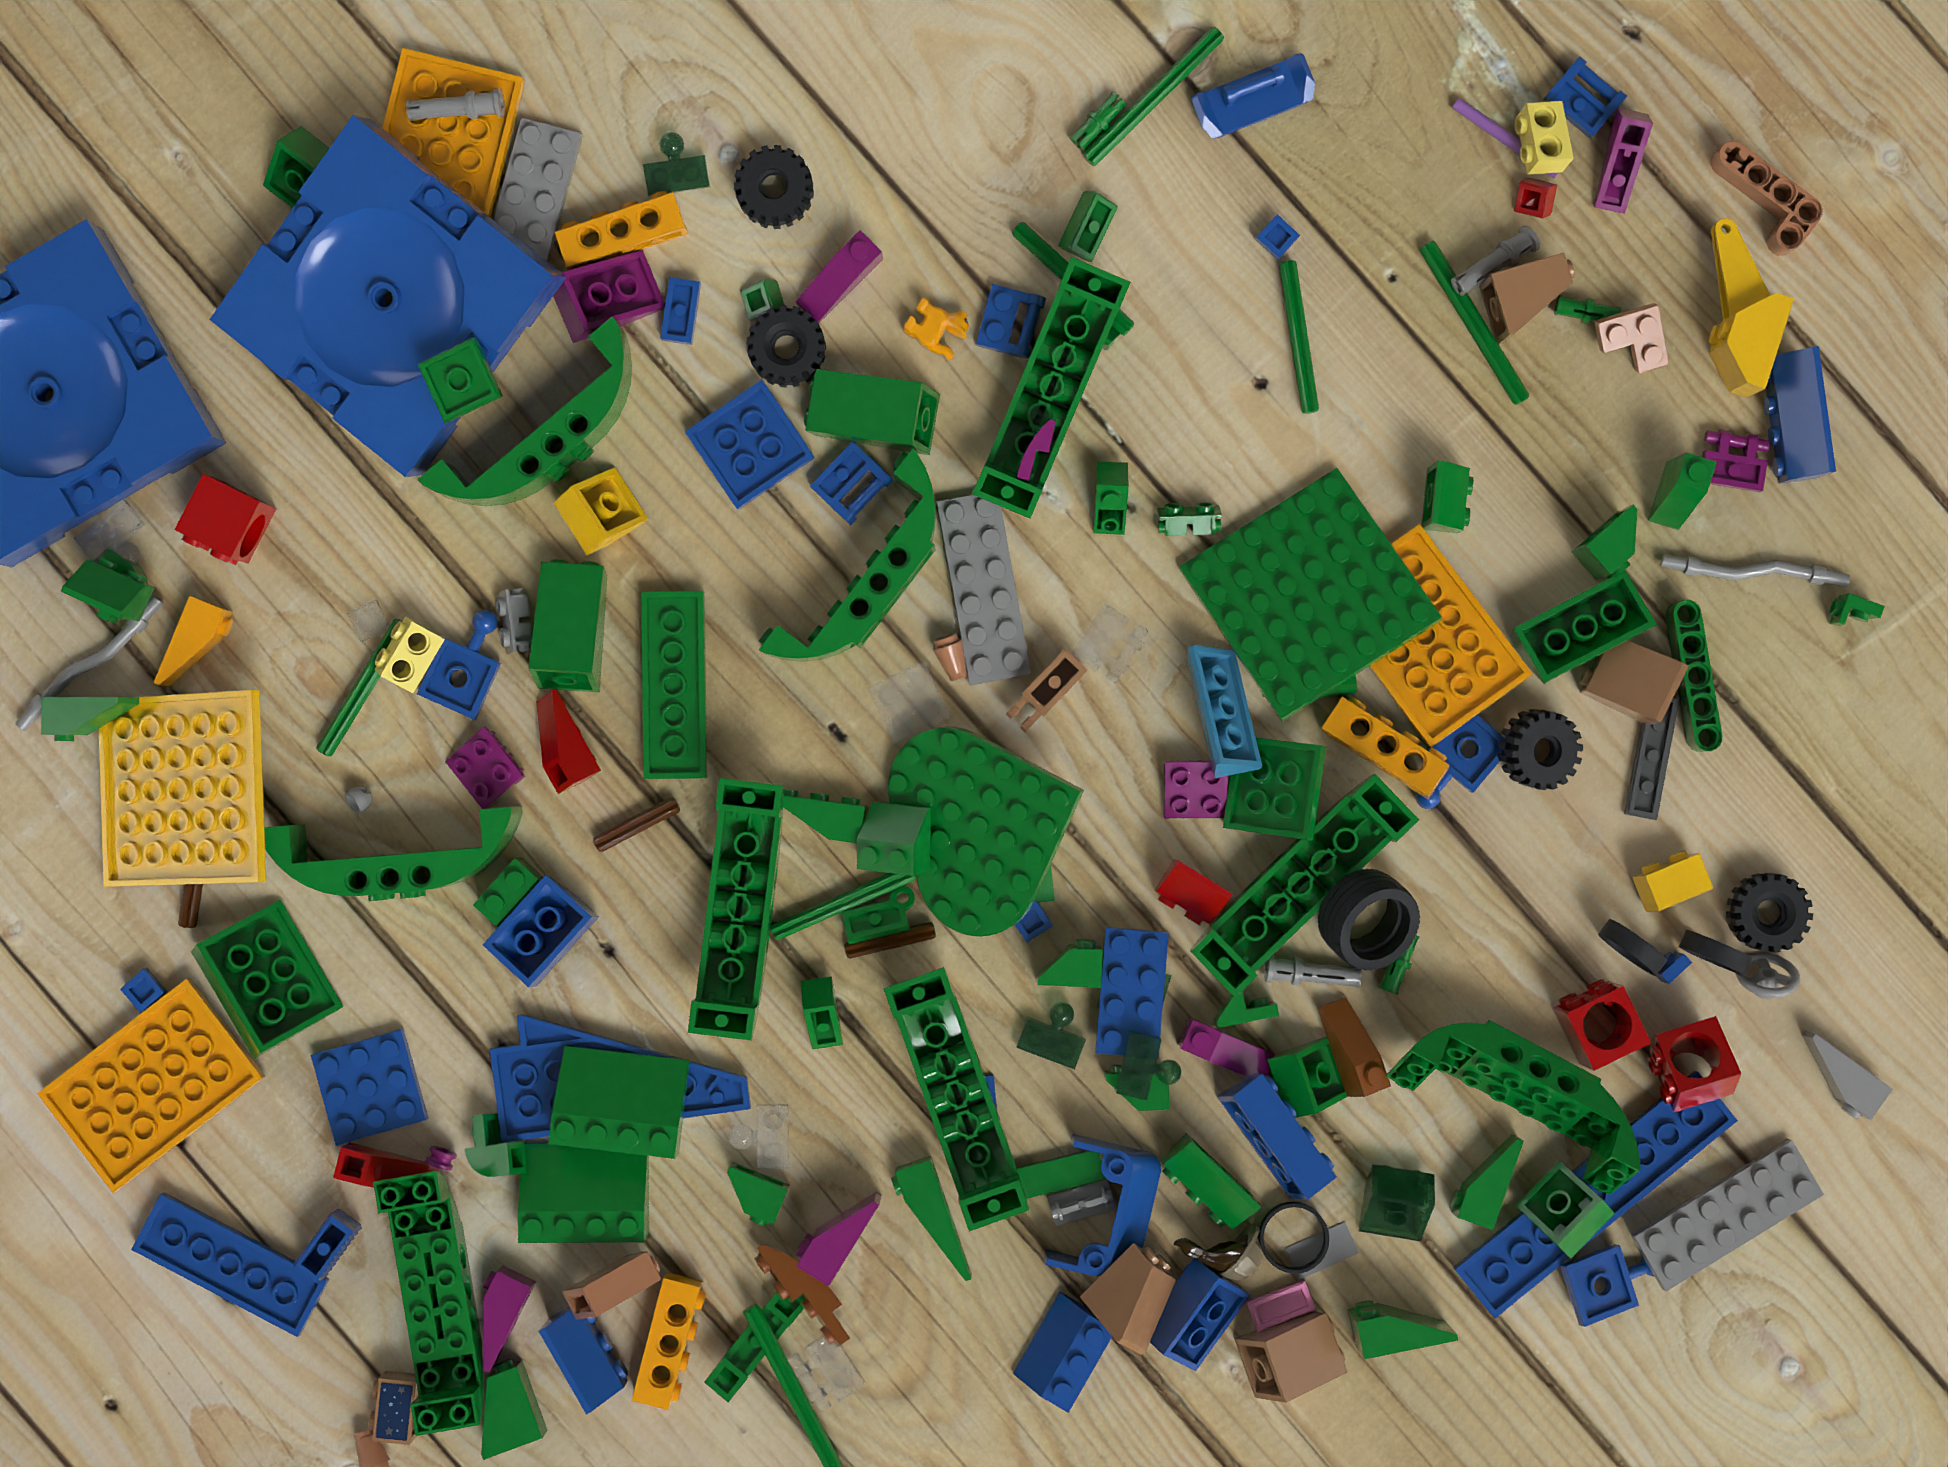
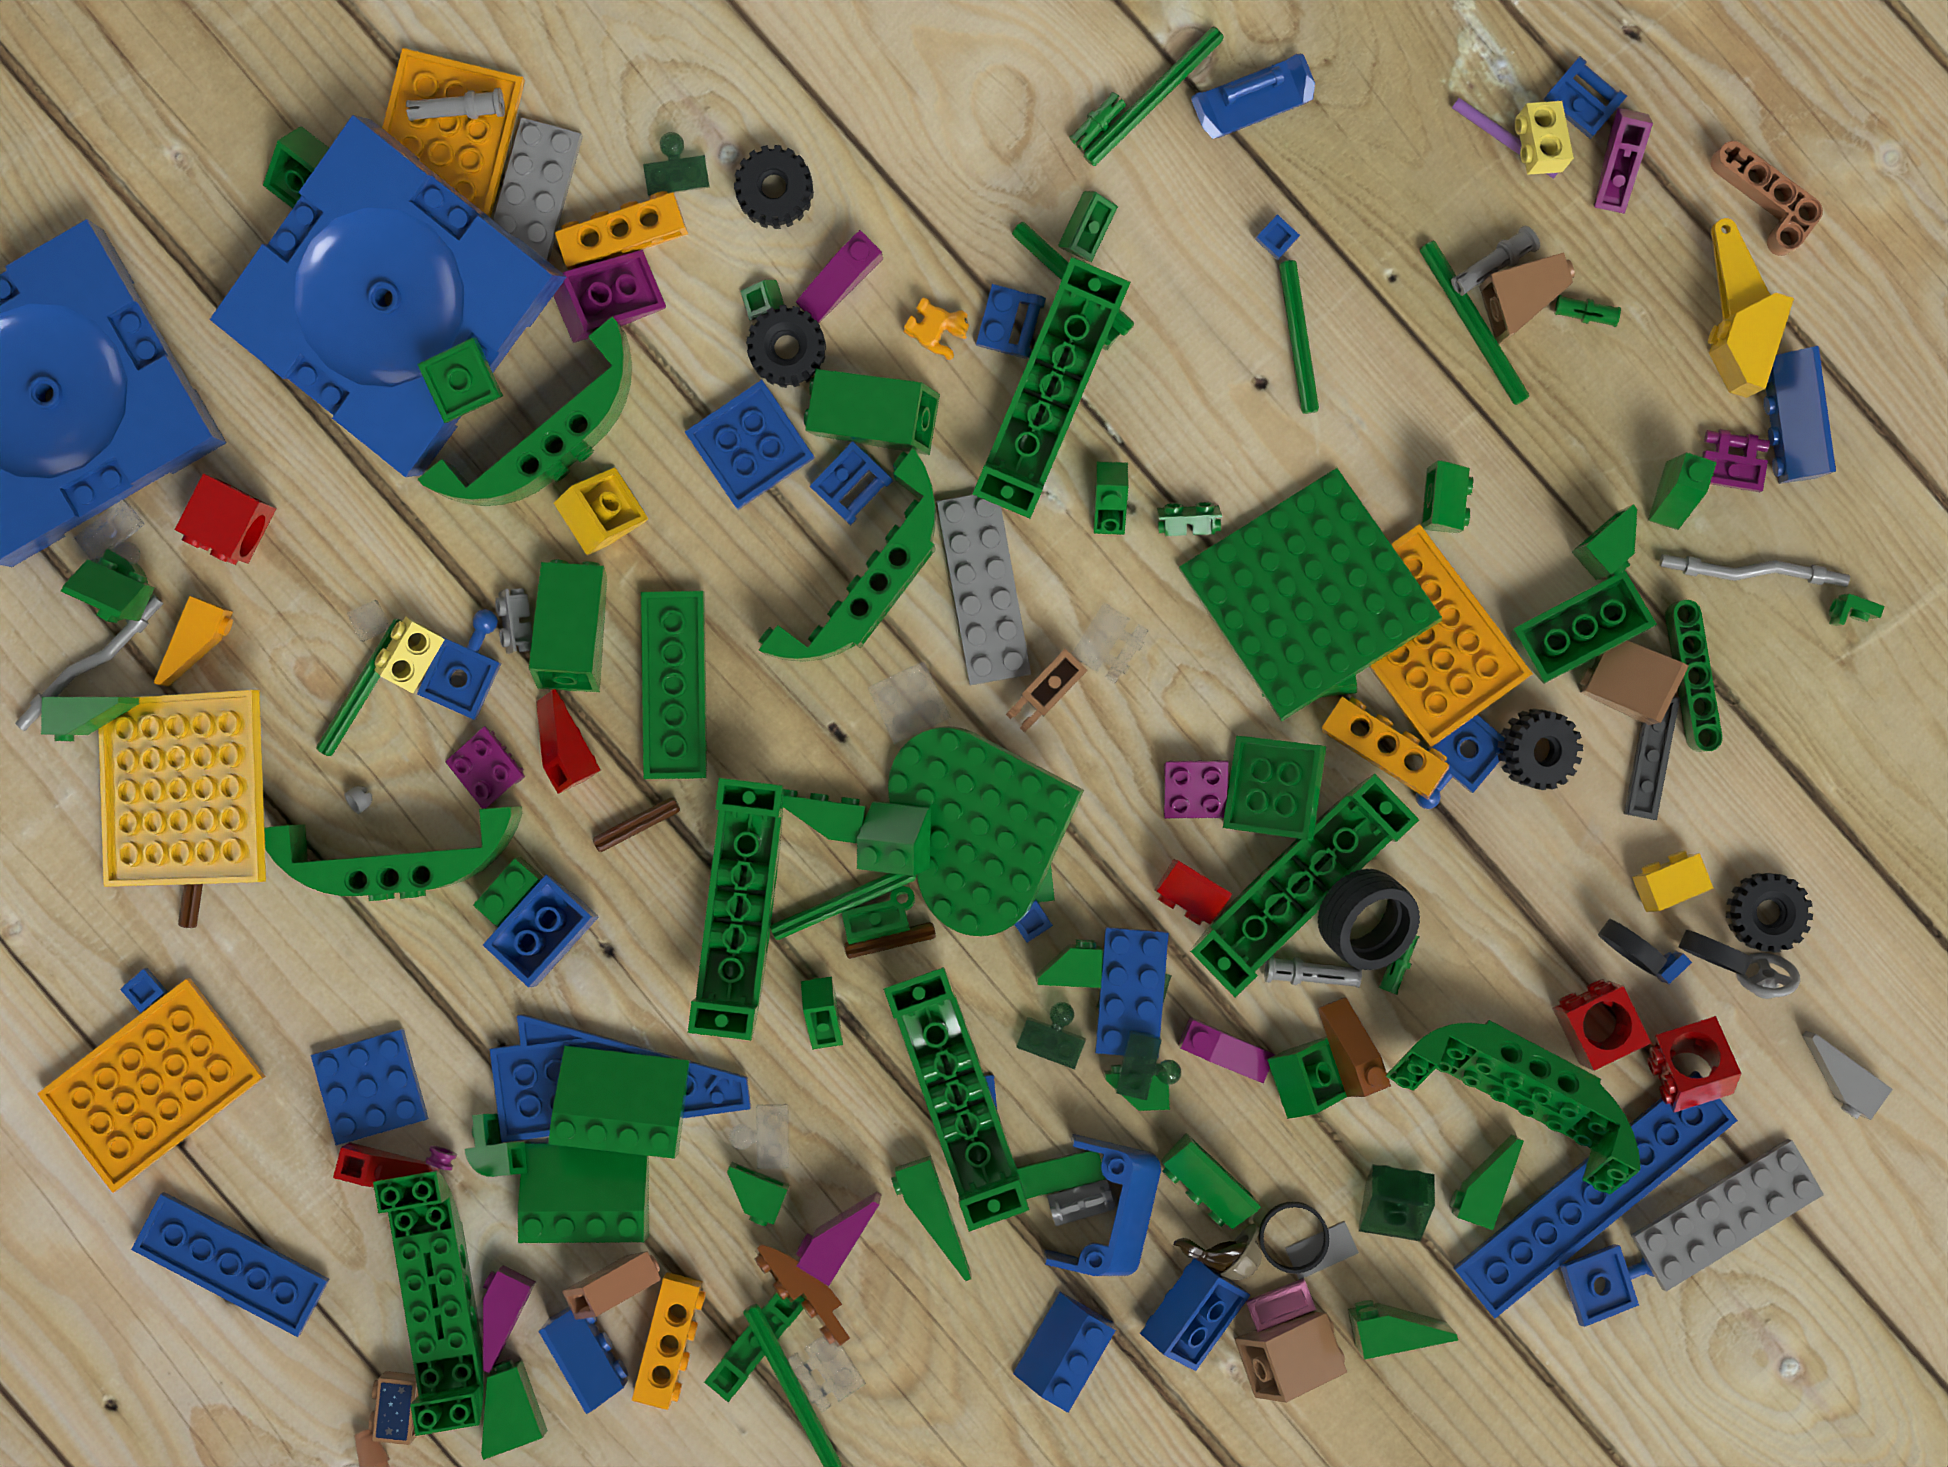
green slope [191,900,344,1059] -> none
blue brick [293,1209,362,1282] -> none
blue plate [660,277,701,345] -> none
nougat cone [933,633,968,681] -> none
magenta slope [1017,418,1057,480] -> none
medium nougat slope [1080,1243,1176,1355] -> none
dark azure slope [1187,645,1262,778] -> none
green slope [1214,991,1279,1028] -> none
blue slope [1217,1074,1337,1200] -> none
red slope [1514,178,1557,219] -> none
green slope [1516,1161,1615,1259] -> none
plate [1594,303,1669,373] -> none

